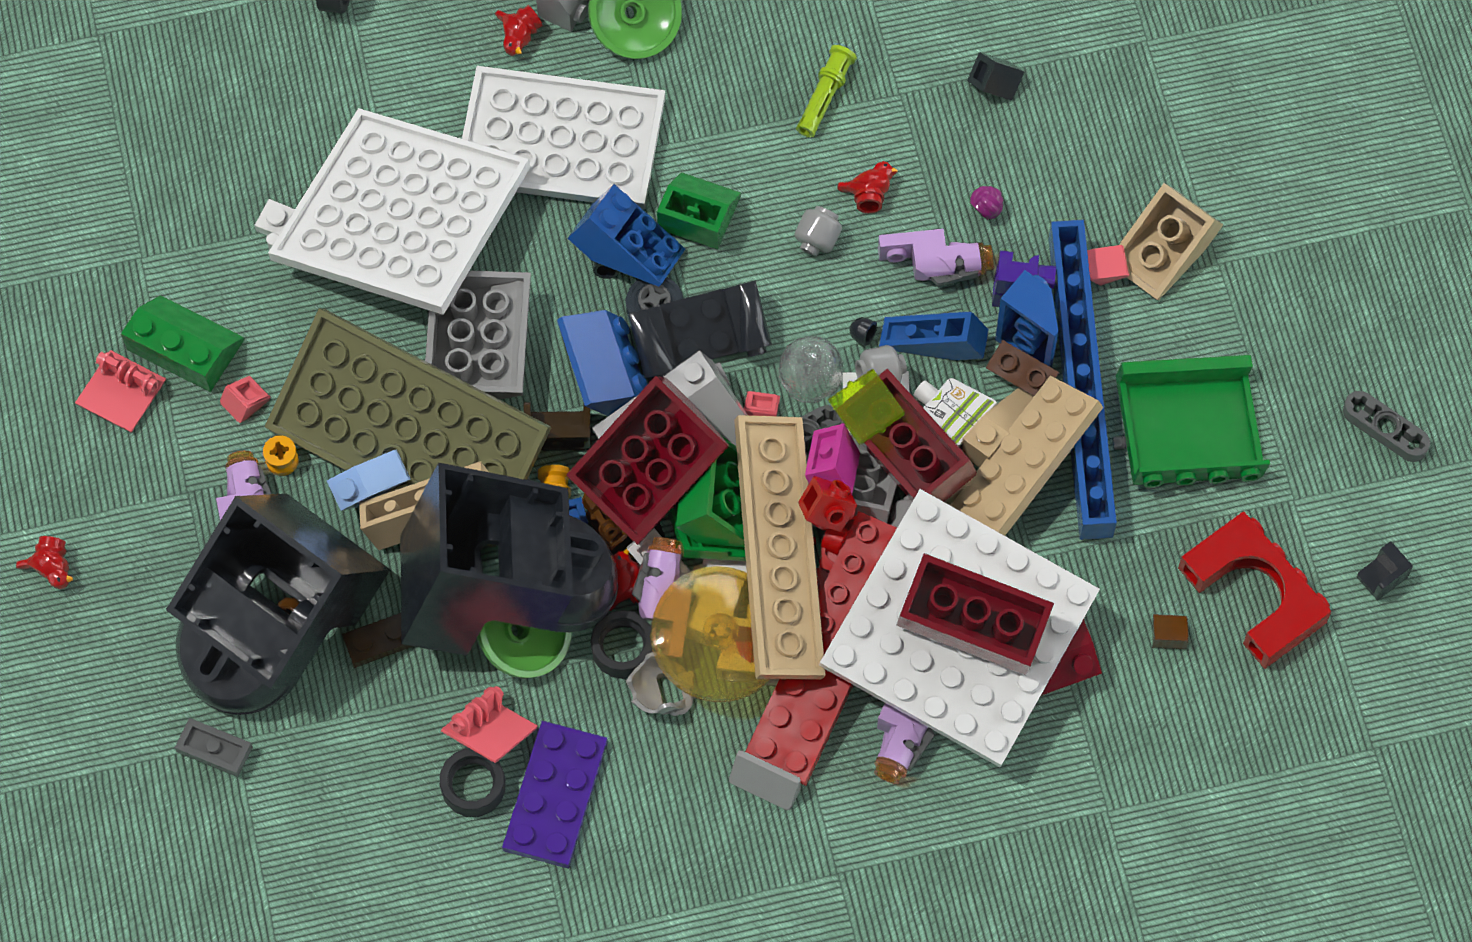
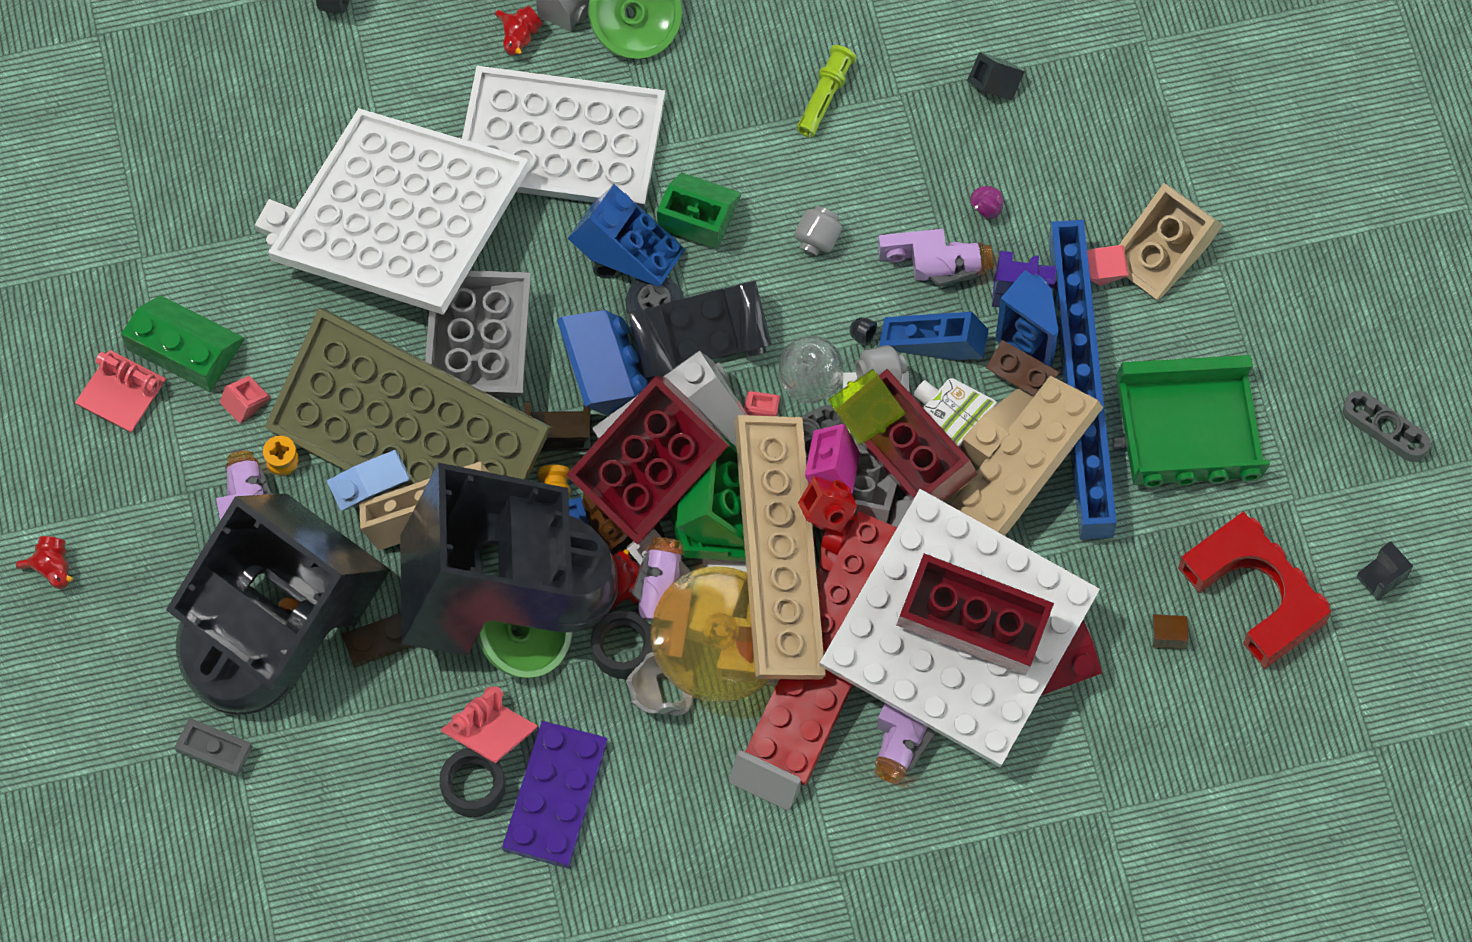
red animal [837,161,898,213] -> none

